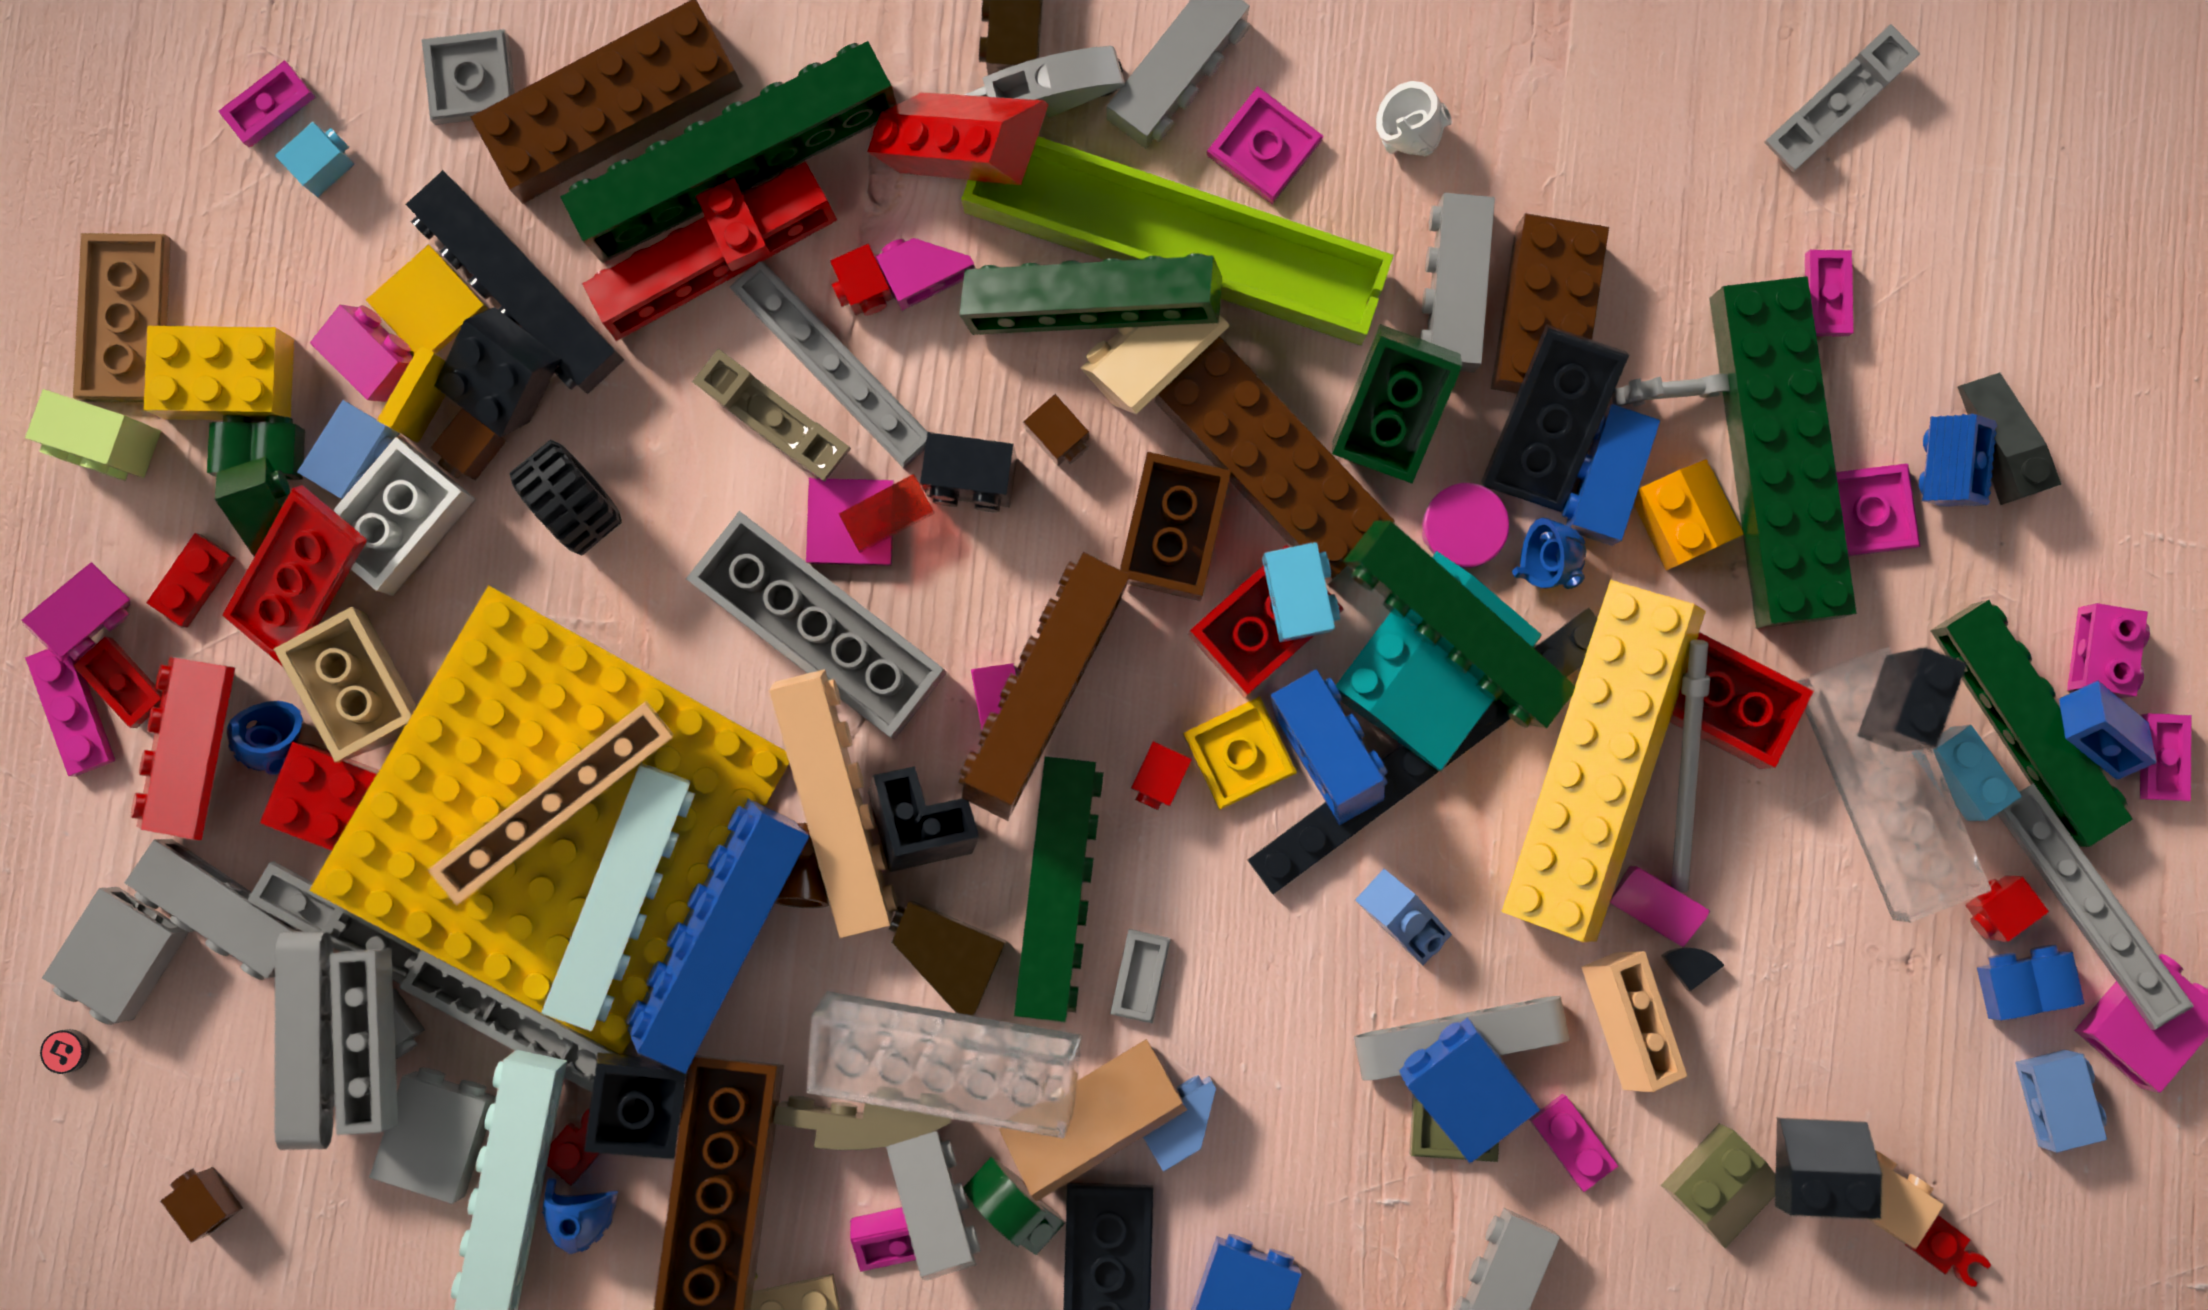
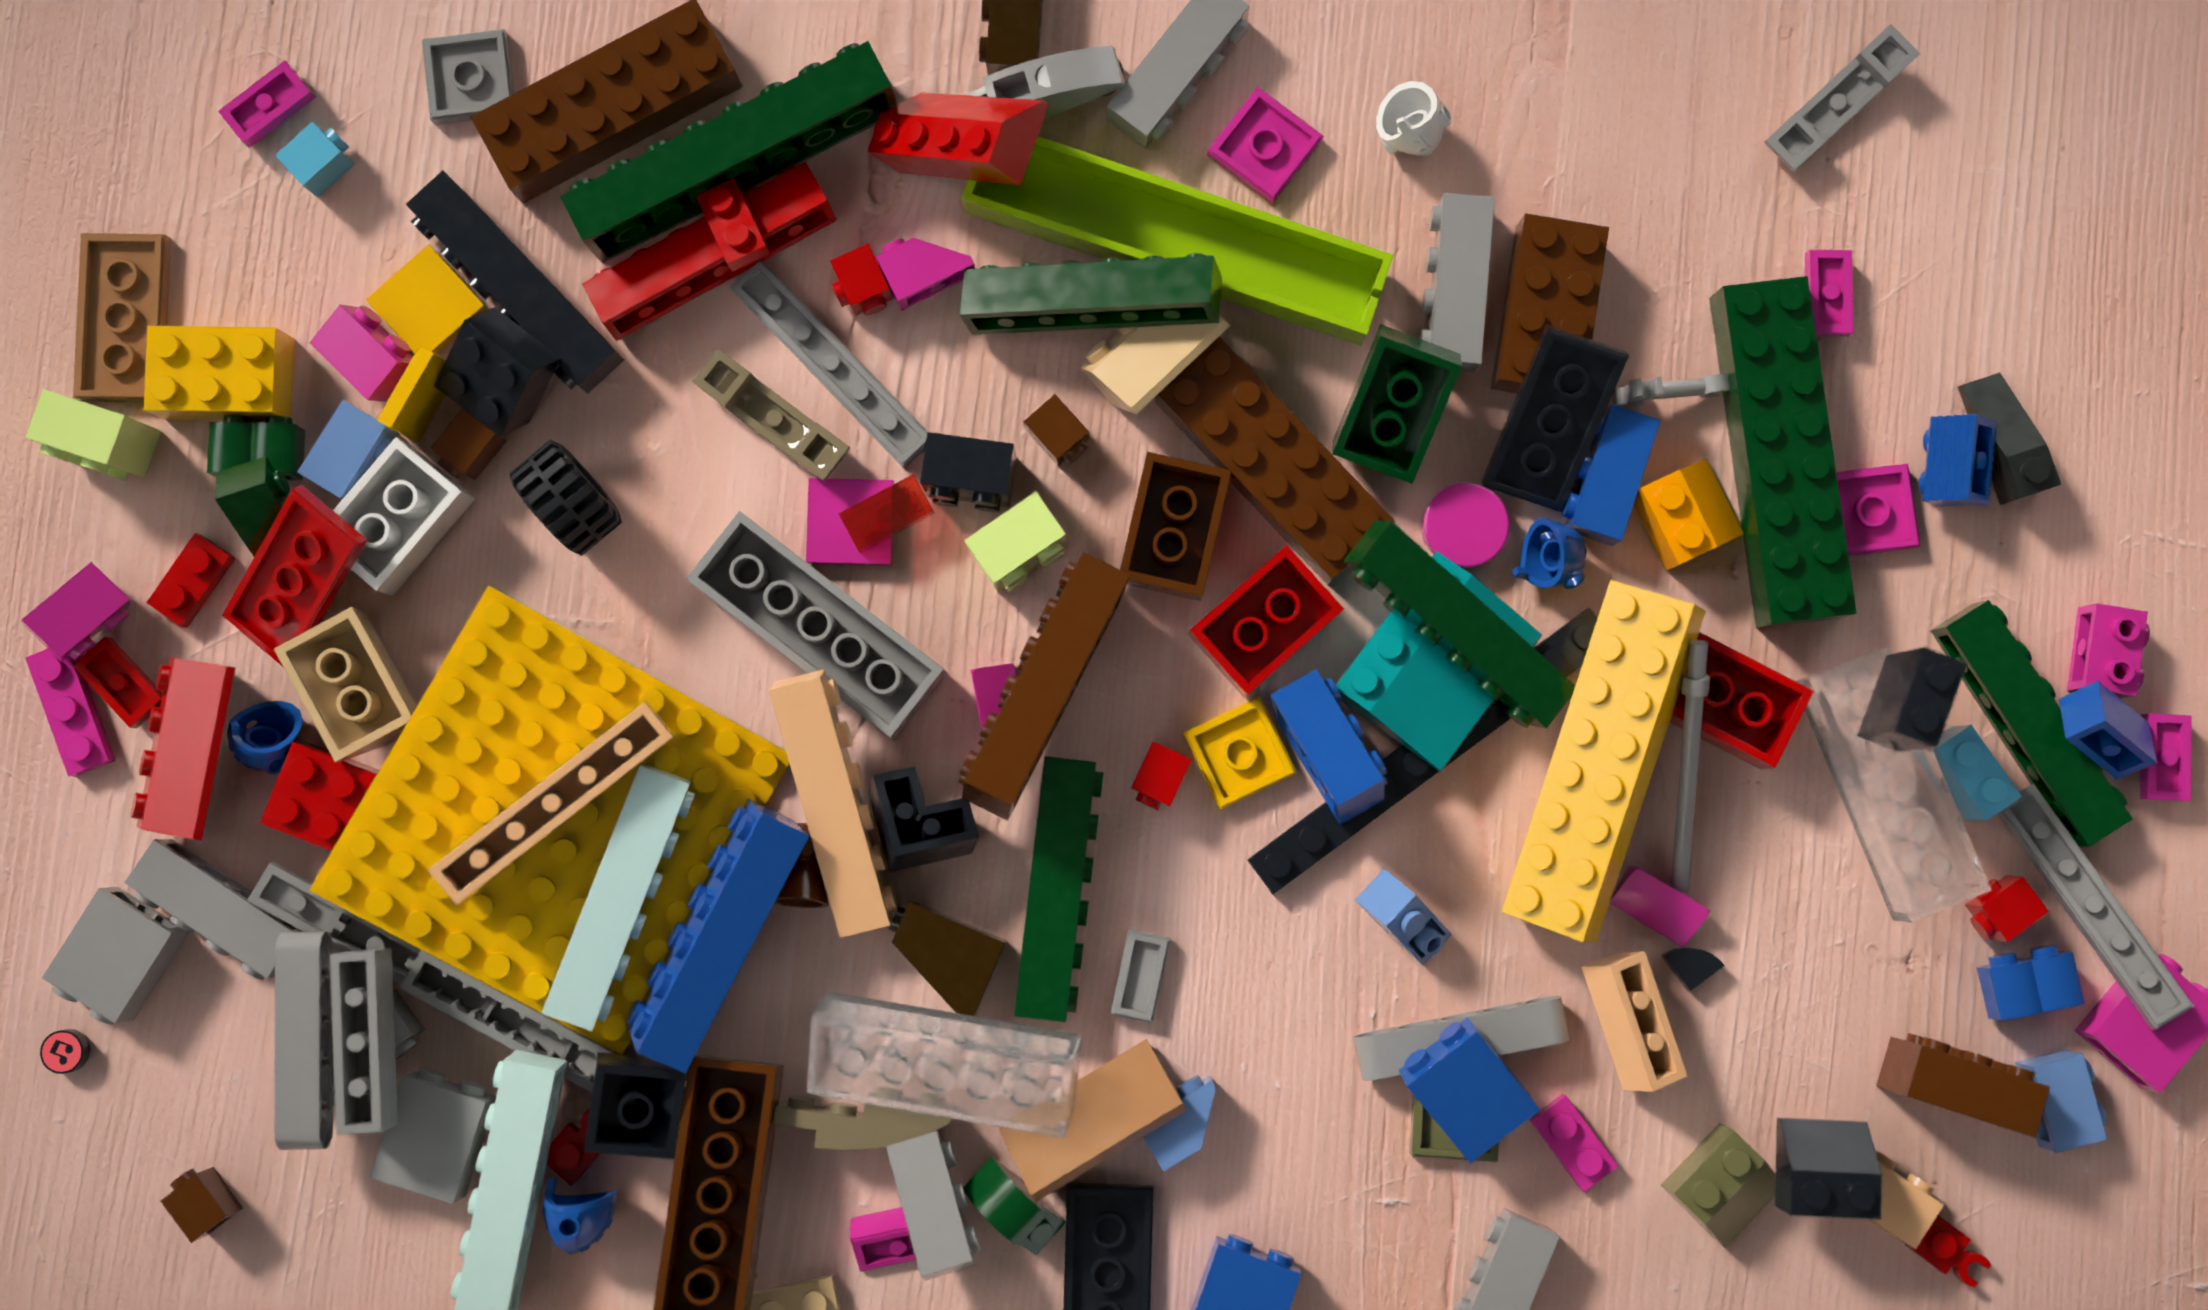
medium azure brick [1262,542,1340,642] -> none
none -> yellowish green brick [964,492,1067,593]
none -> reddish brown brick [1876,1033,2051,1138]

